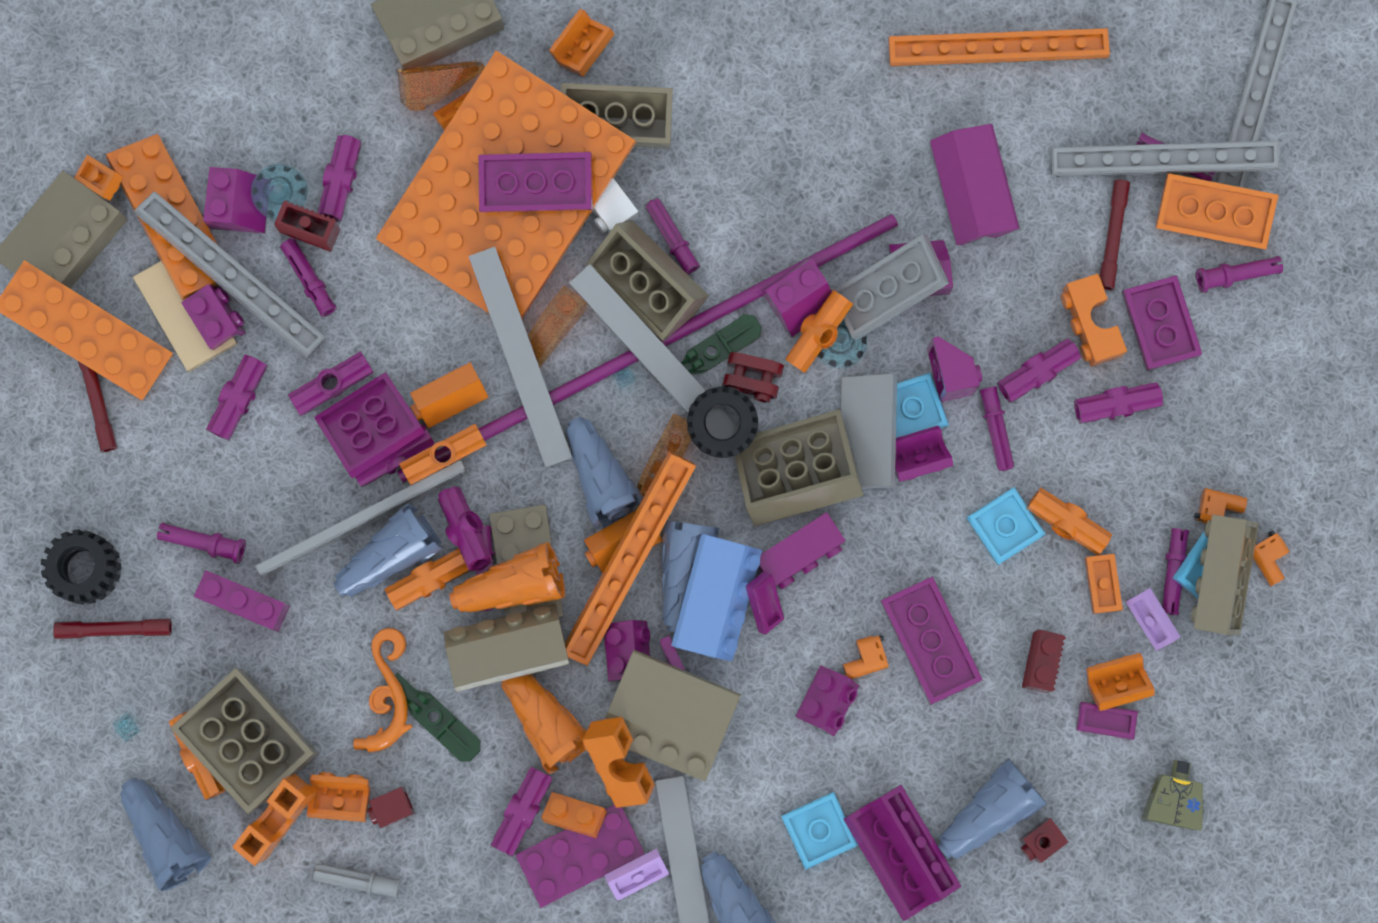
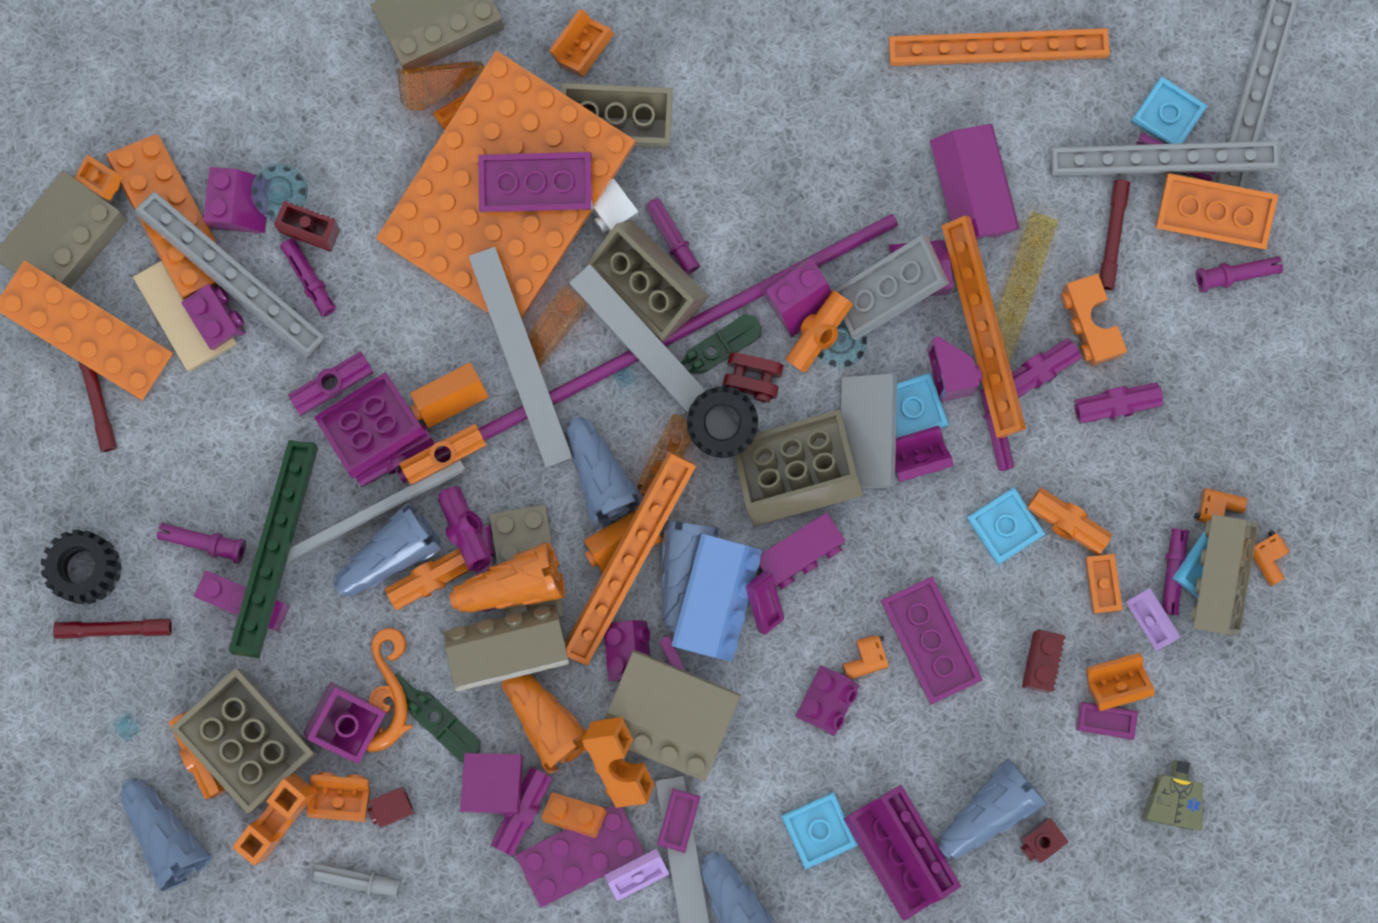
magenta piece [206,354,268,441] -> none
magenta piece [318,135,362,221] -> none
magenta plate [1121,275,1202,371] -> none
none -> dark green plate [228,440,318,658]
none -> magenta slope [303,681,386,764]
none -> magenta tile [460,753,524,814]
none -> magenta tile [657,788,701,853]
none -> orange plate [941,215,1027,438]
none -> clear yellow tile [996,211,1058,365]
none -> medium azure tile [1131,76,1208,144]

